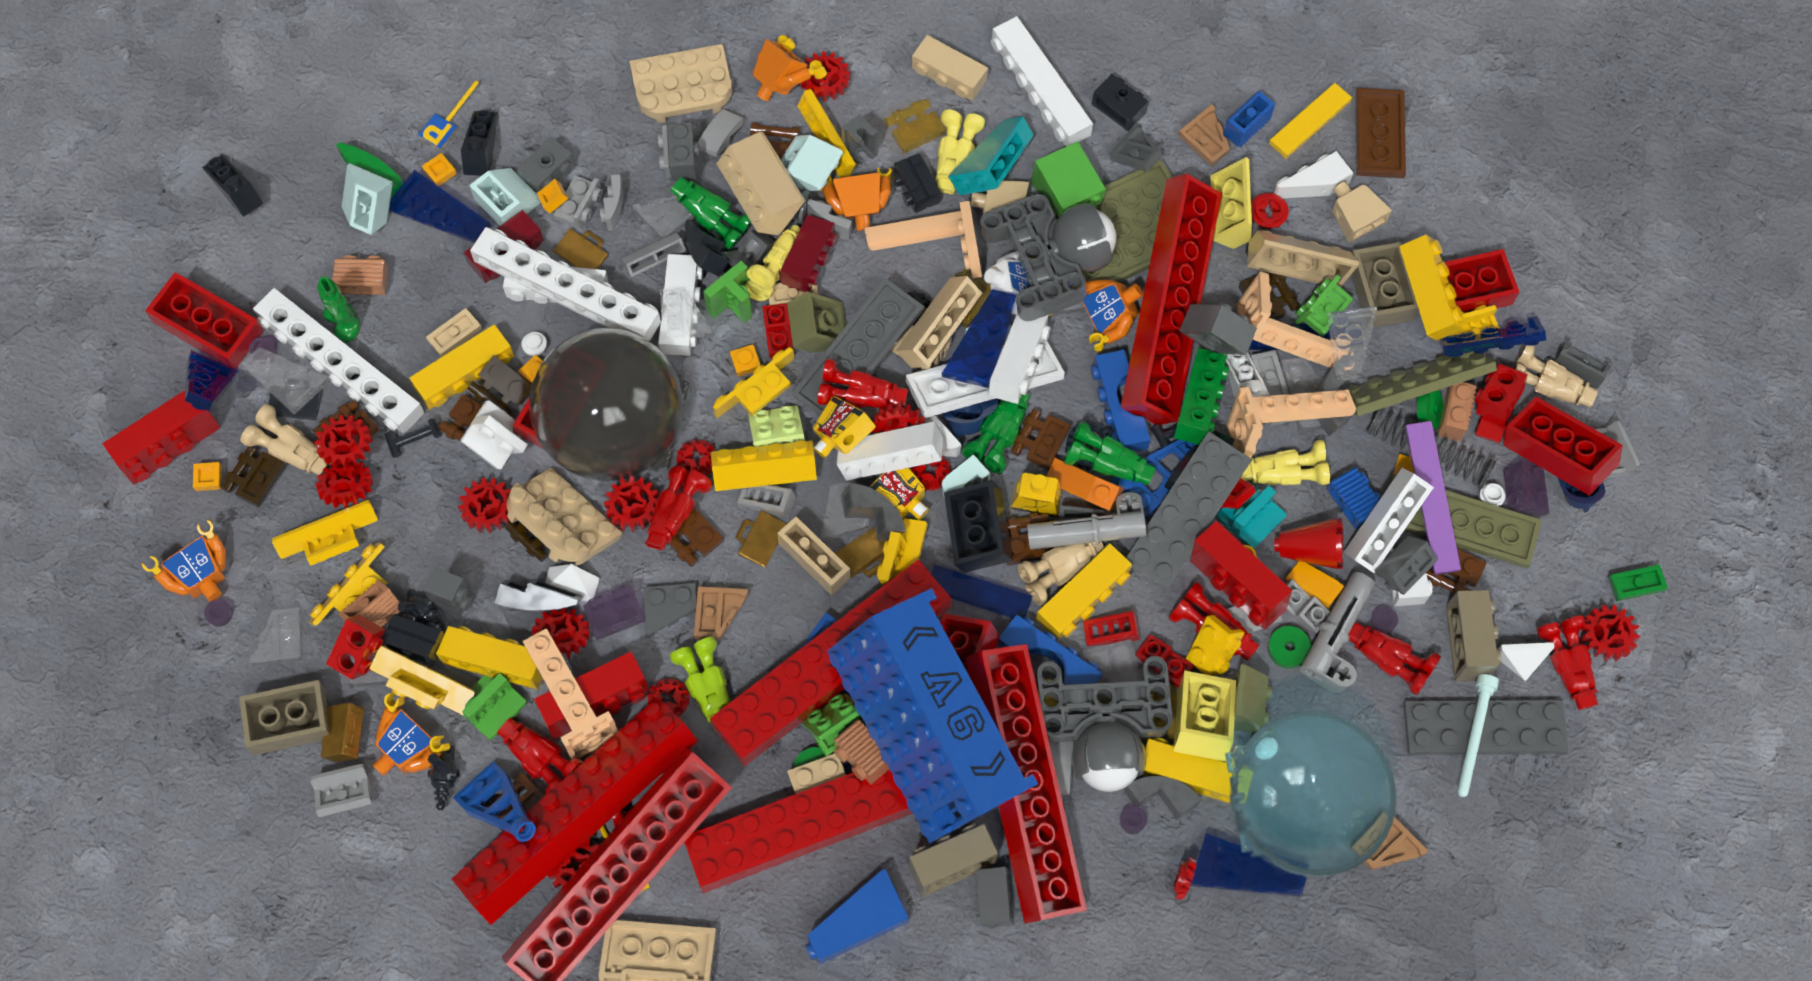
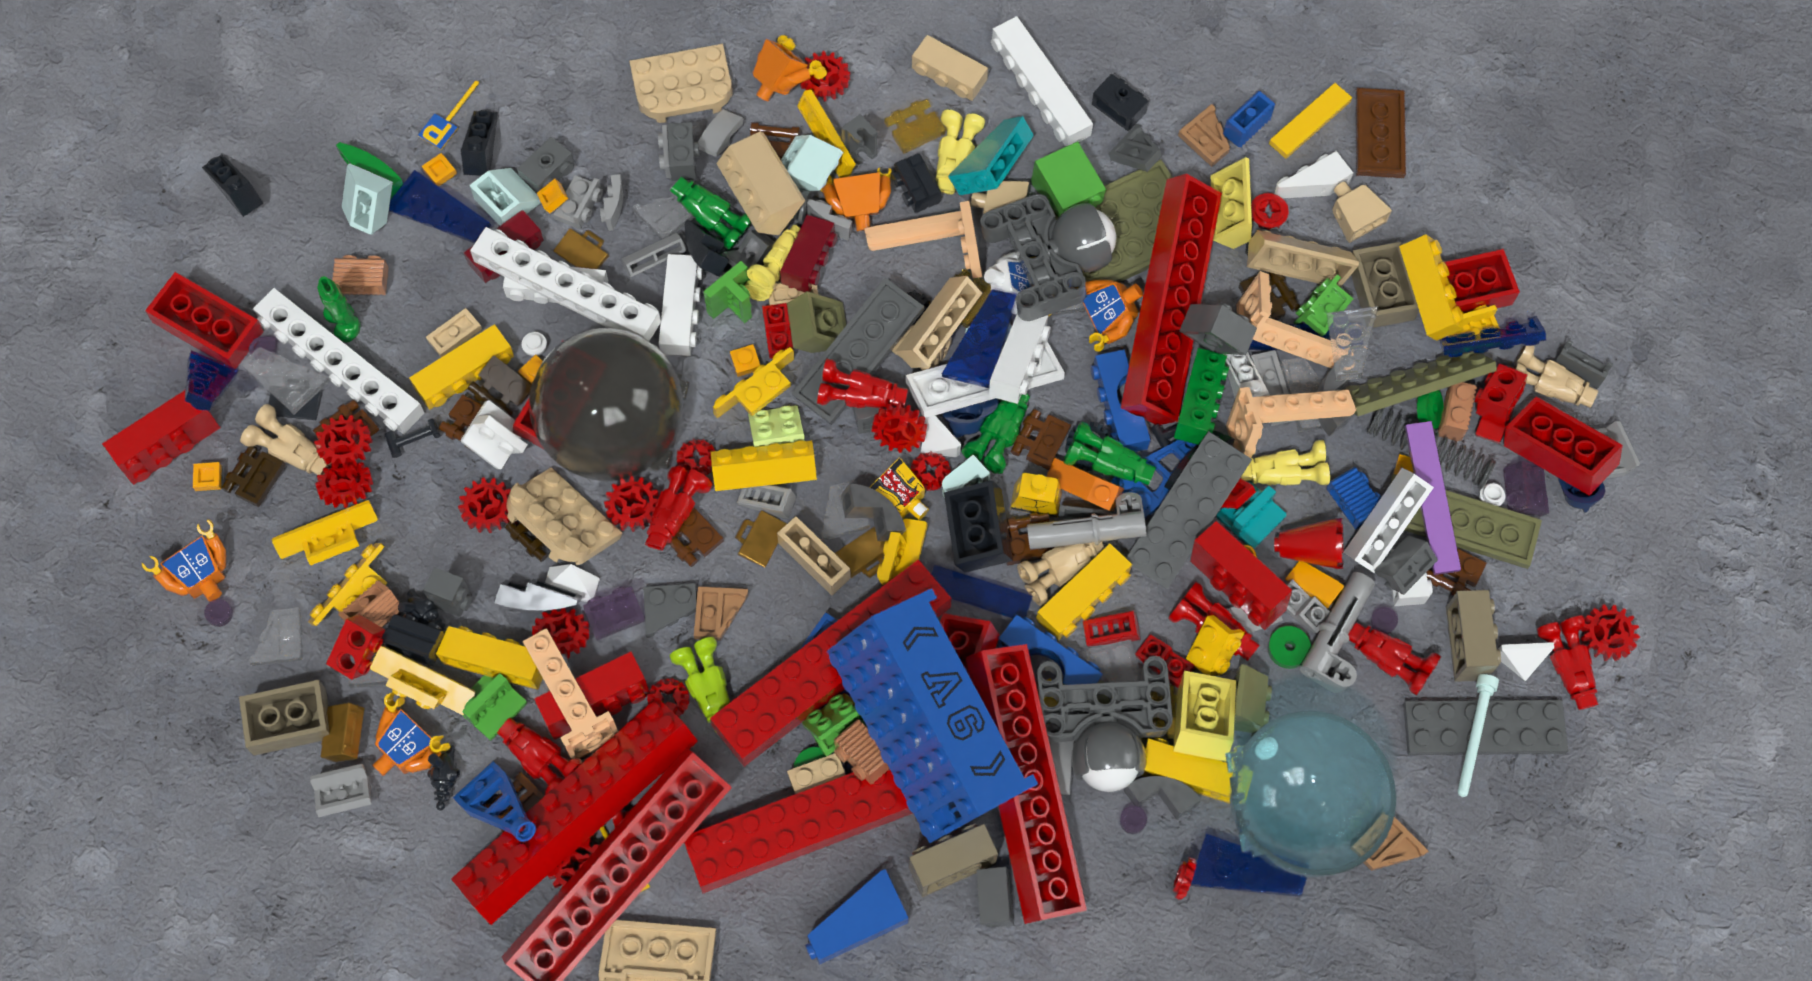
clear wing [660,288,712,339] -> none
yellow torso [813,396,876,458] -> none
white brick [837,422,943,481] -> none
green plate [1608,564,1668,602] -> none

